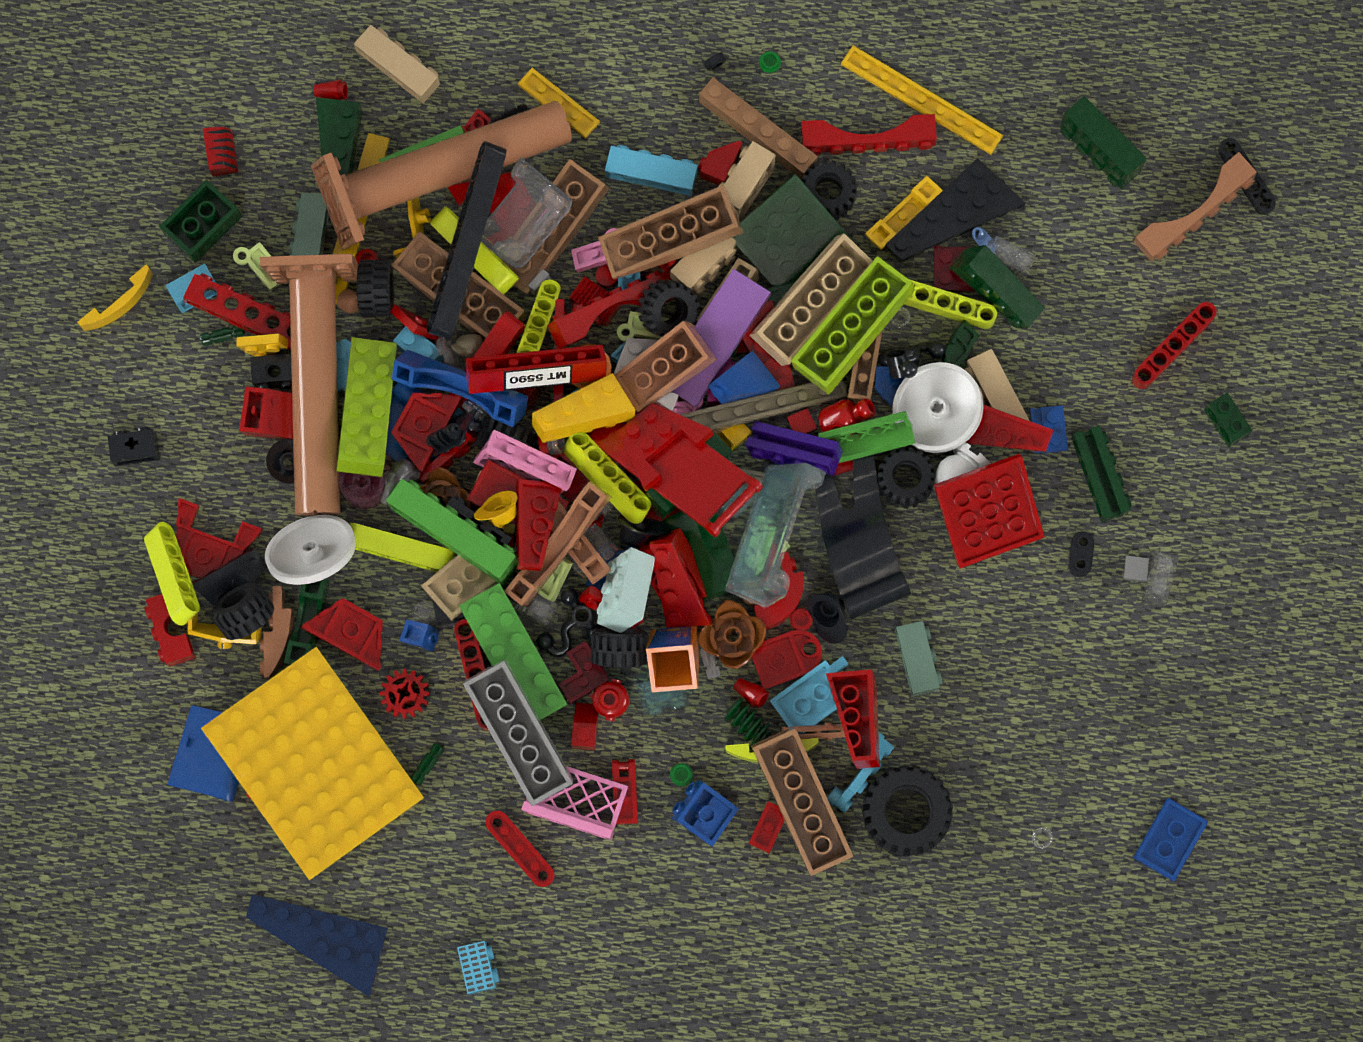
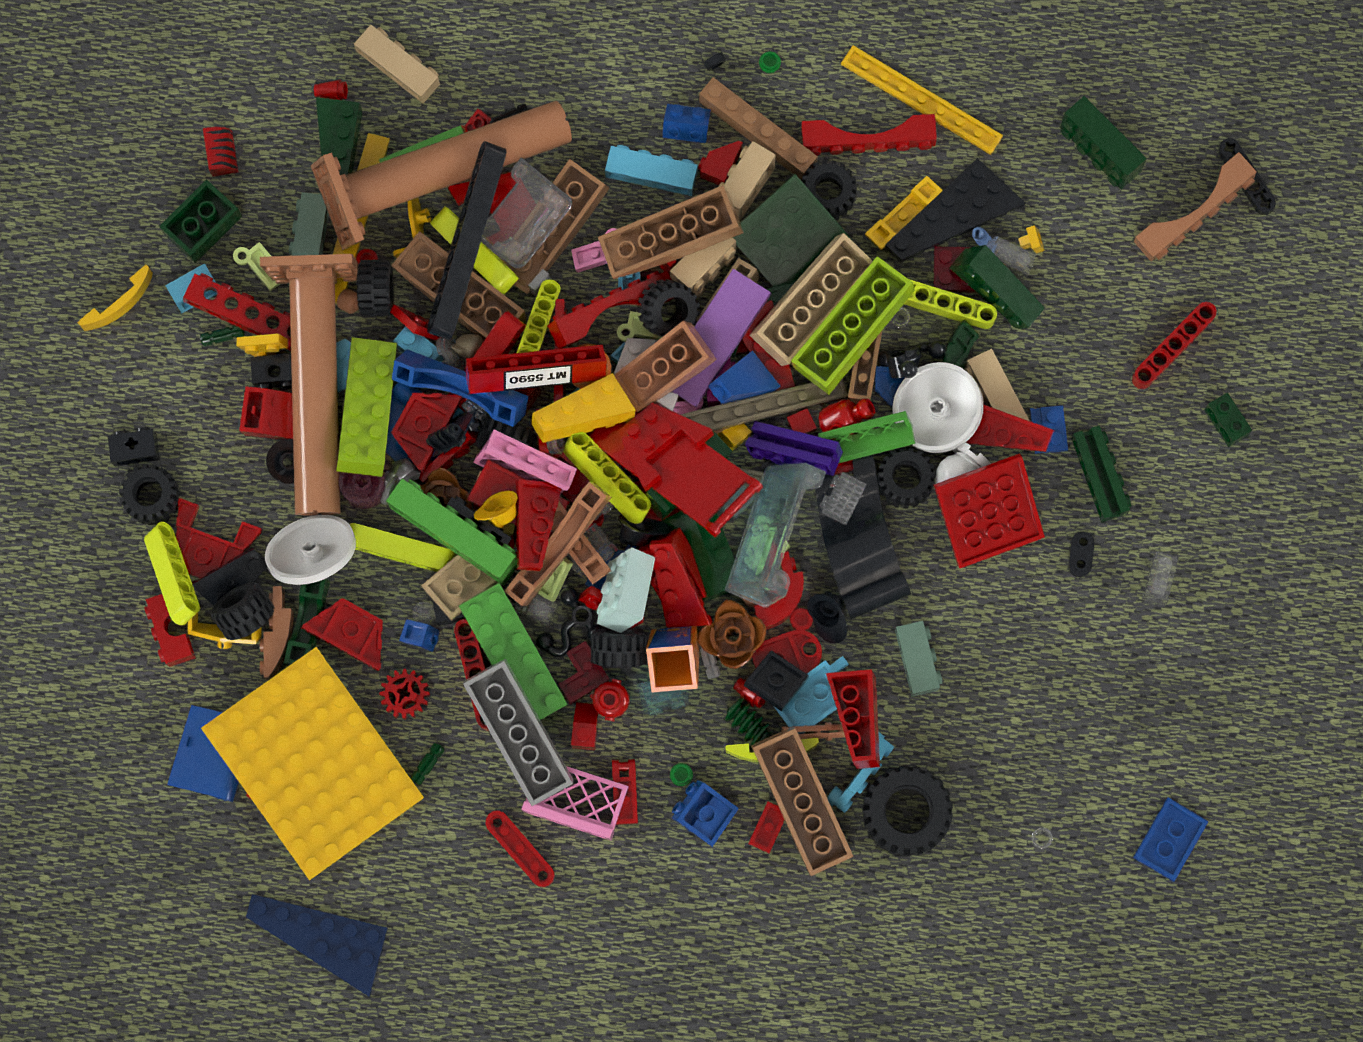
medium azure brick [457,941,500,995] -> none
yellow tile [518,67,600,139] -> none
red brick [569,276,622,327] -> none
red tile [596,264,618,288] -> none
light grey tile [1123,556,1149,582] -> none
none -> black tyre [119,464,181,525]
none -> blue bracket [663,104,711,143]
none -> black tile [744,650,809,711]
none -> clear brick [819,472,867,526]
none -> yellow tile [1018,225,1045,253]

